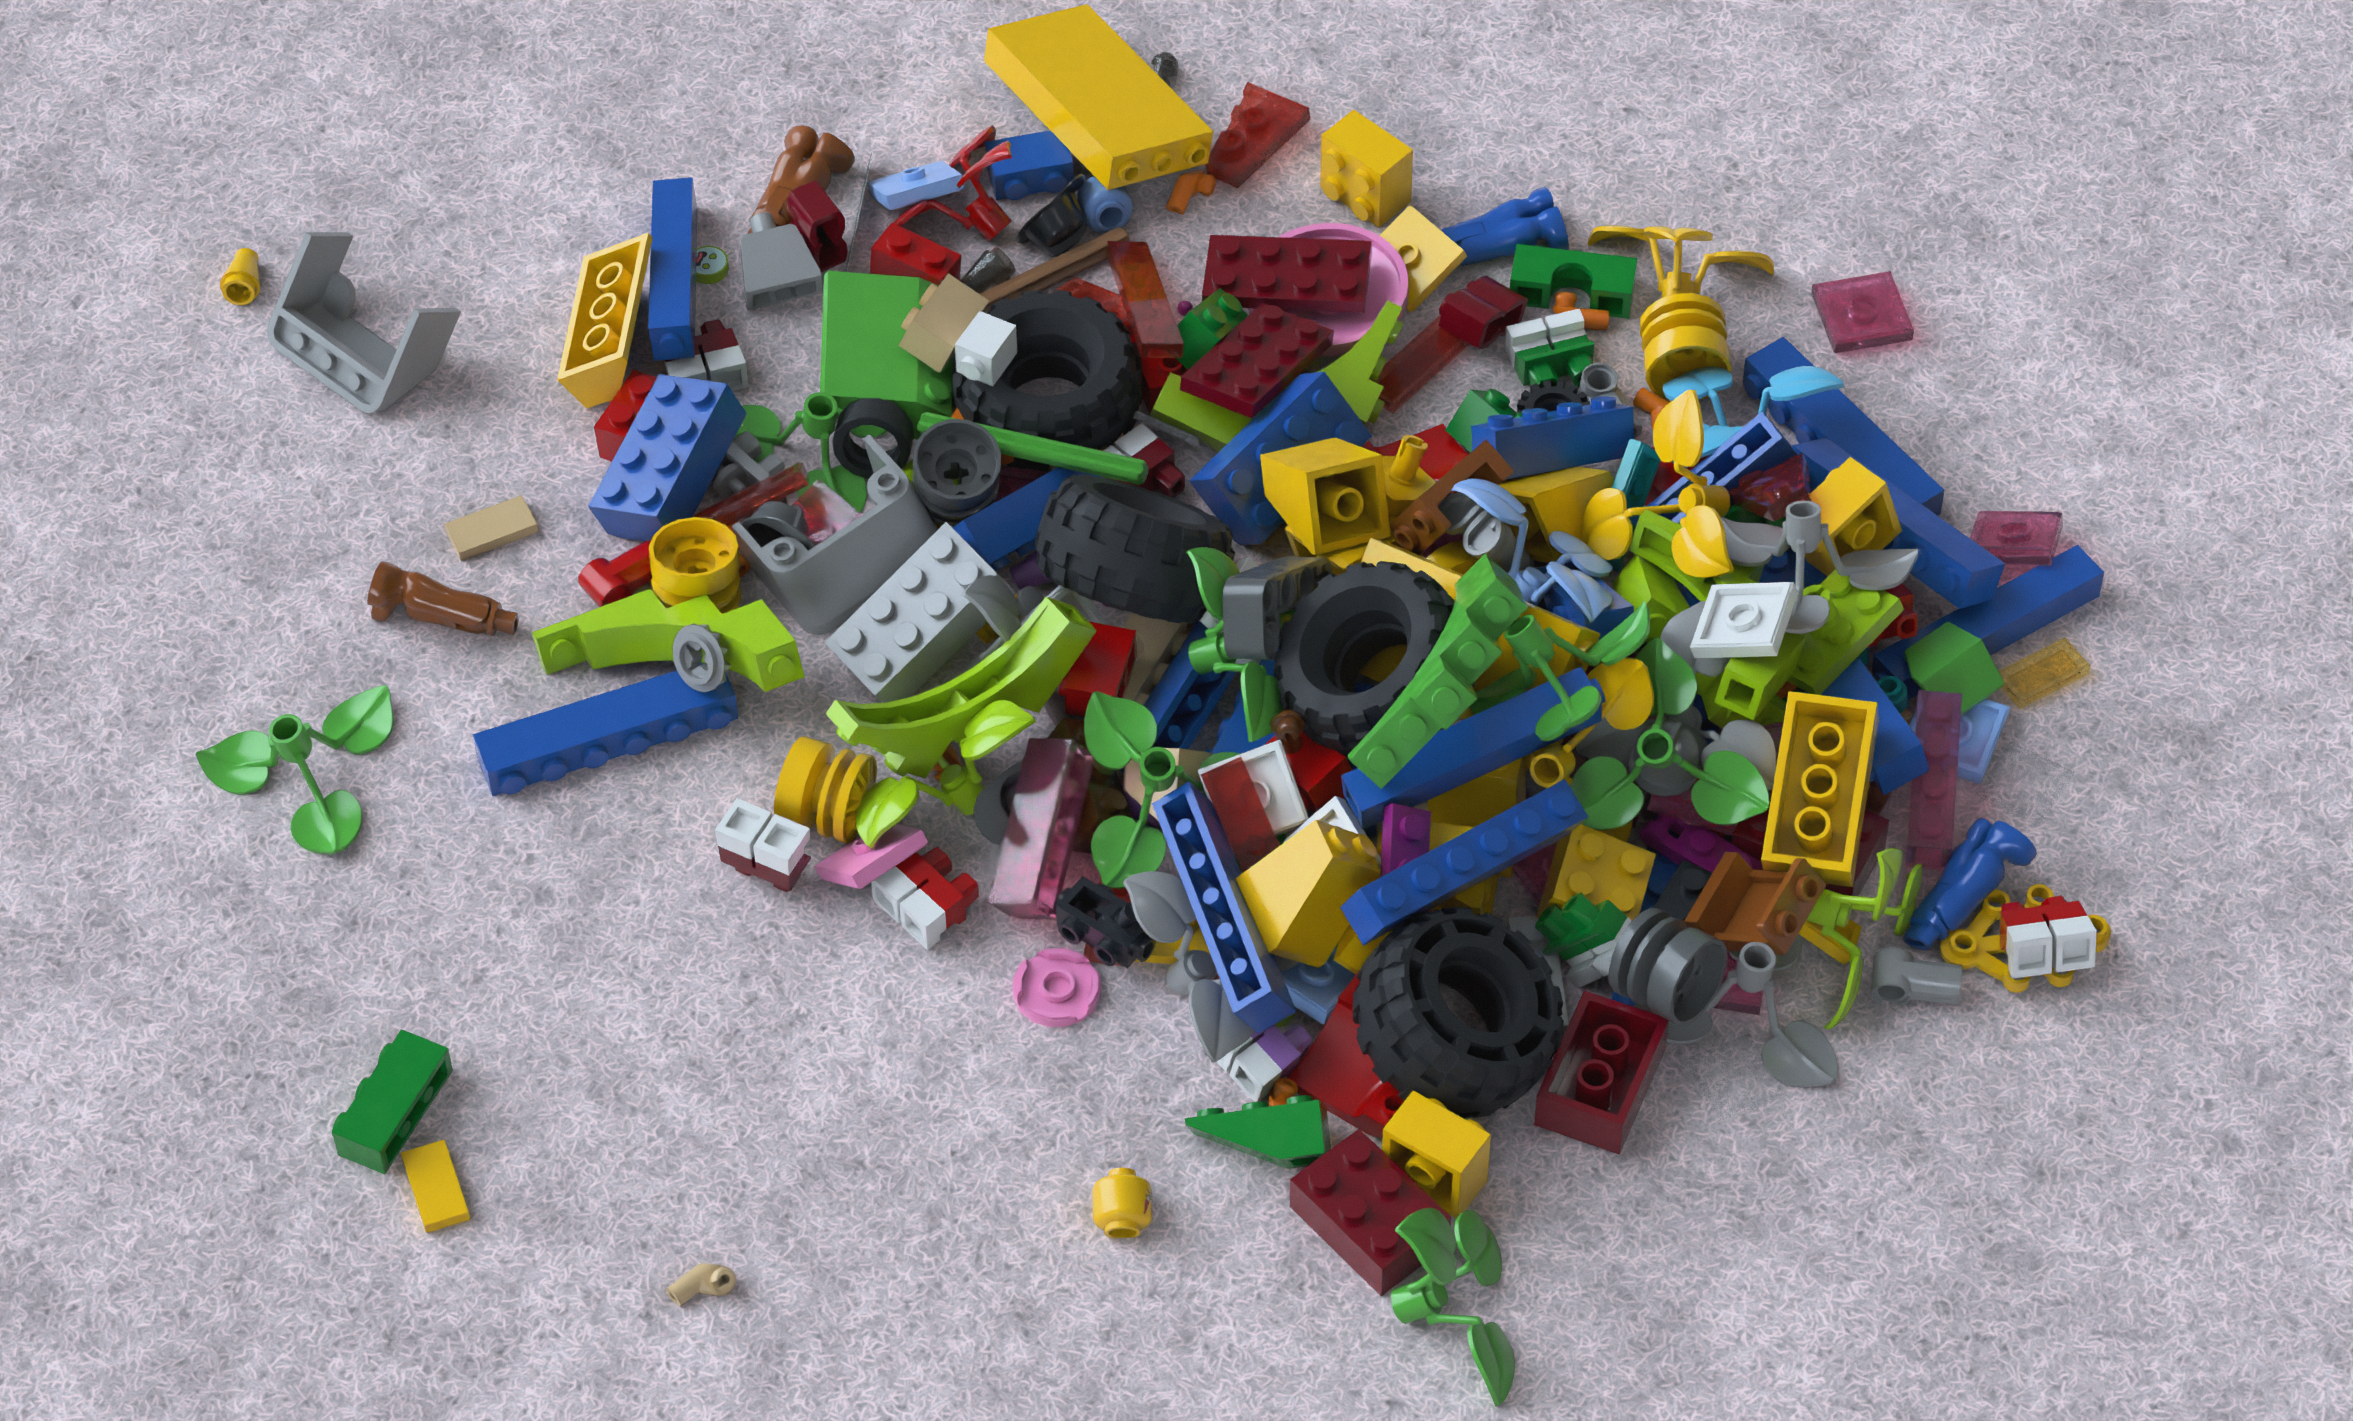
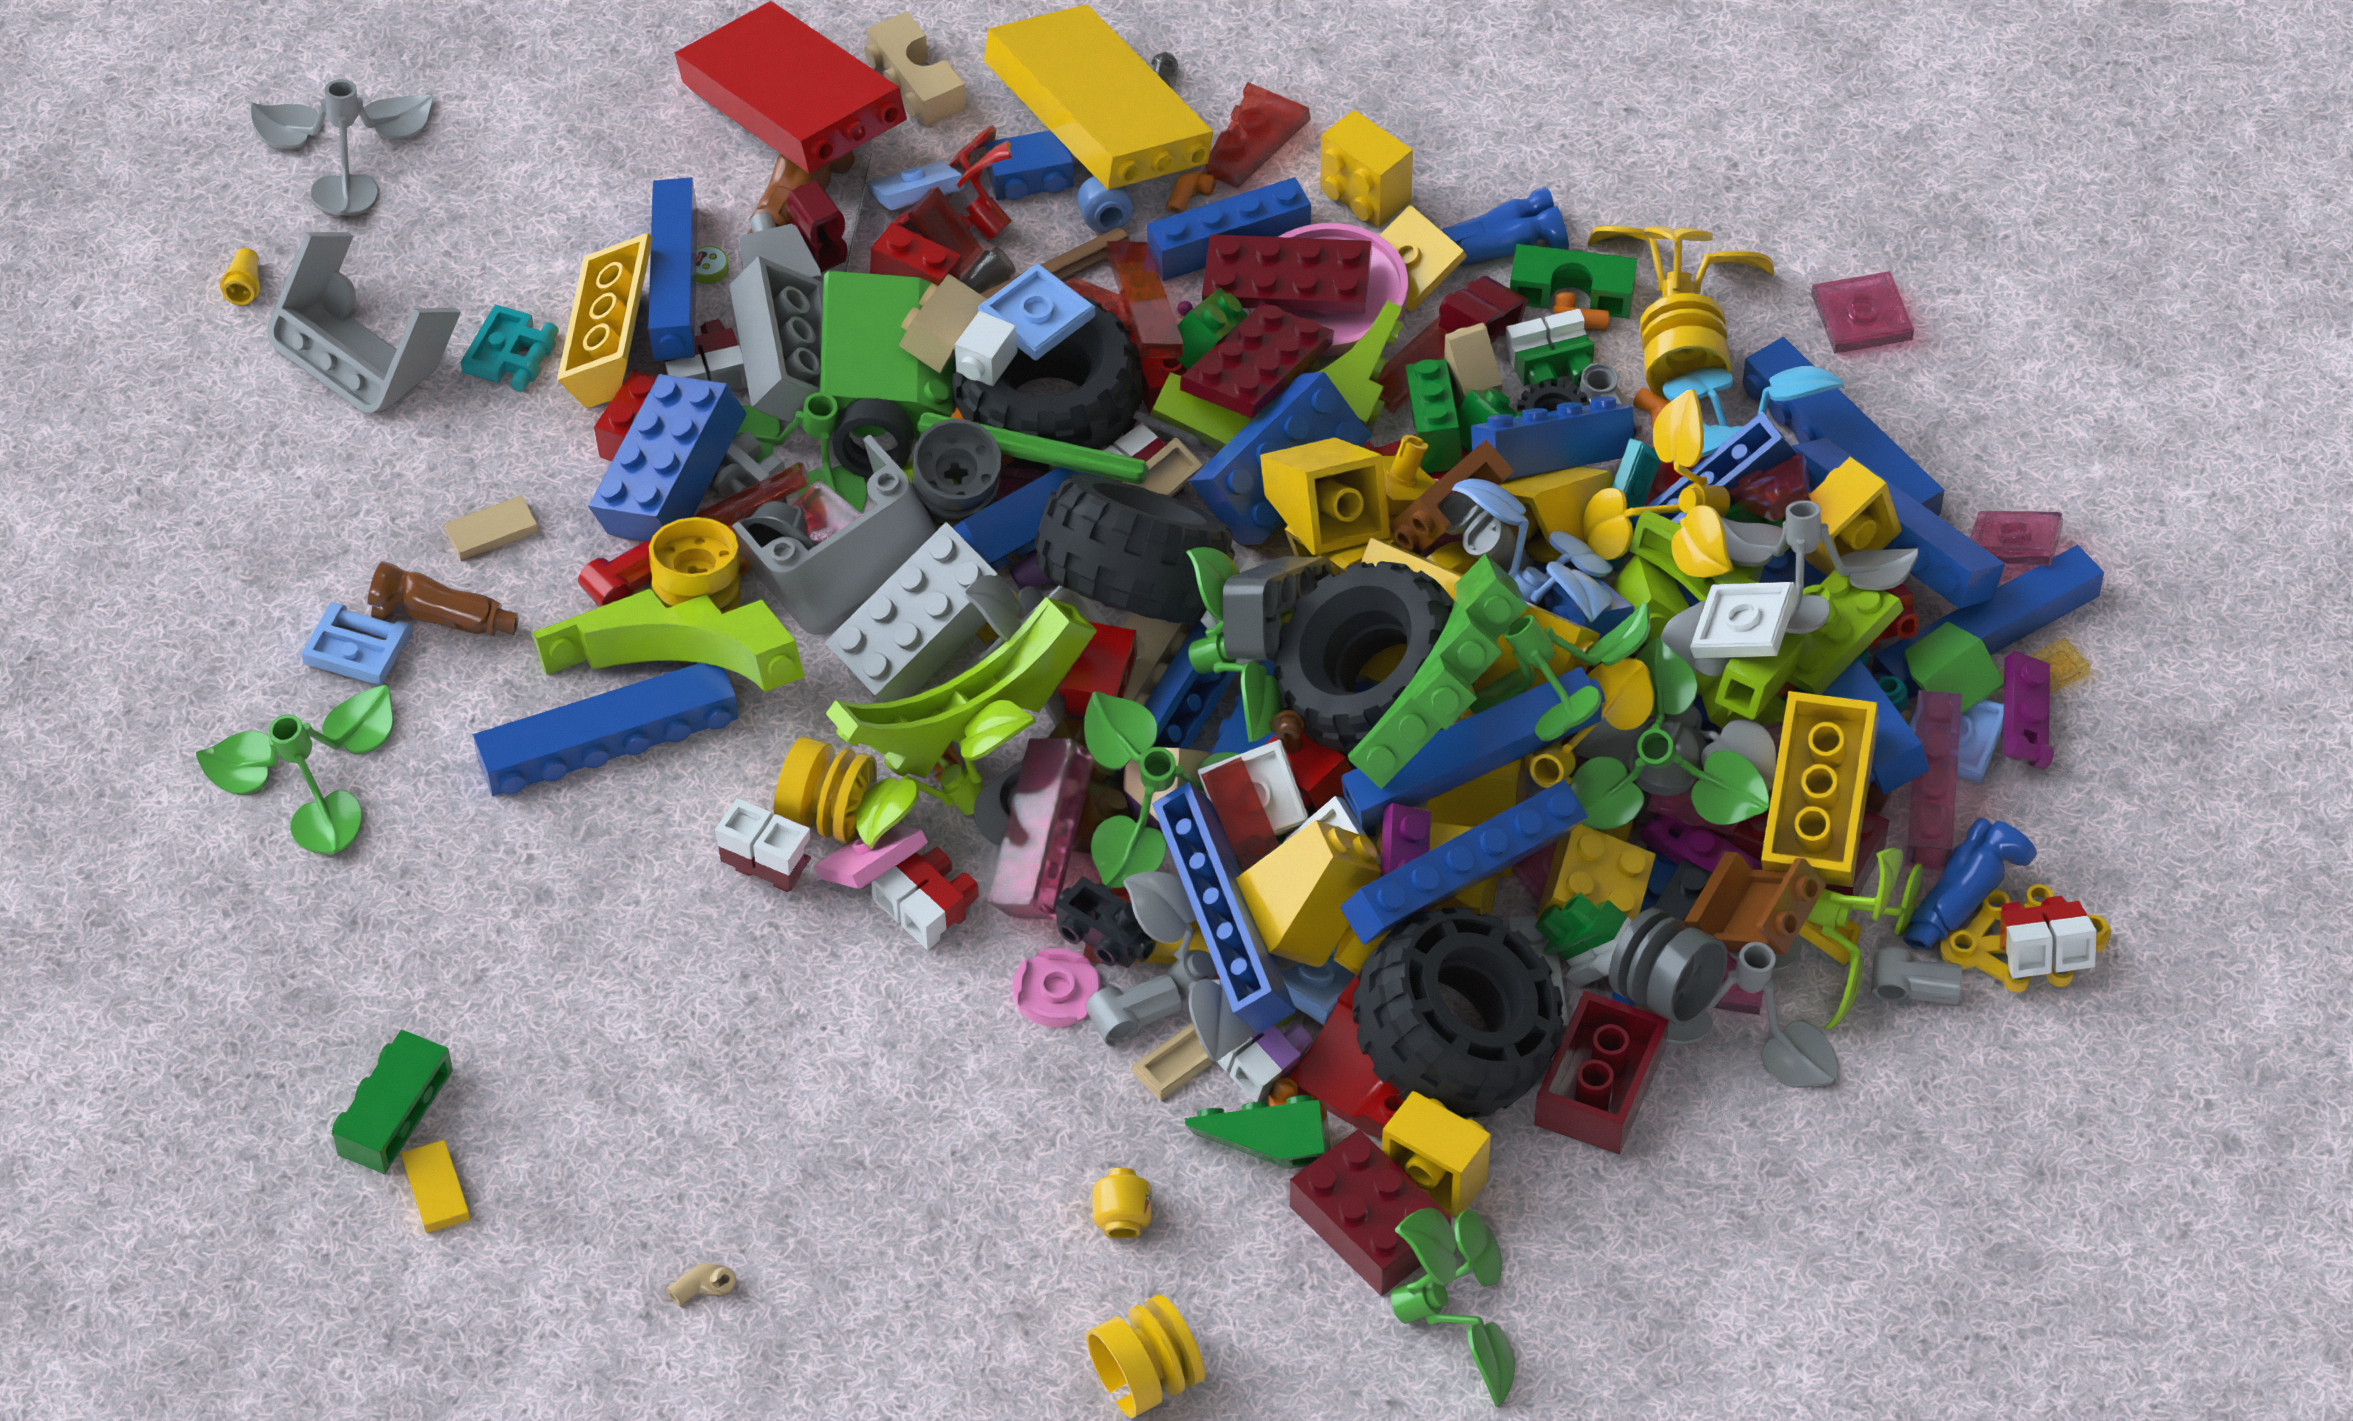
light grey gear [673,623,731,692] -> none
black piece [1016,174,1087,257] -> none
none -> light grey plant [251,79,433,216]
none -> light blue plate [301,602,413,686]
none -> teal plate [460,304,559,392]
none -> red brick [674,1,907,174]
none -> light grey brick [729,256,842,428]
none -> tan arch [864,11,966,126]
none -> clear red tile [906,187,983,274]
none -> light blue plate [978,263,1095,361]
none -> light grey piece [1085,974,1182,1046]
none -> yellow wheel [1086,1294,1205,1419]
none -> tan tile [1122,437,1204,497]
none -> tan tile [1131,1022,1214,1101]
none -> blue brick [1147,177,1311,281]
none -> green arch [1405,359,1462,473]
none -> tan slope [1444,323,1502,410]
none -> magenta plate [2003,650,2054,770]

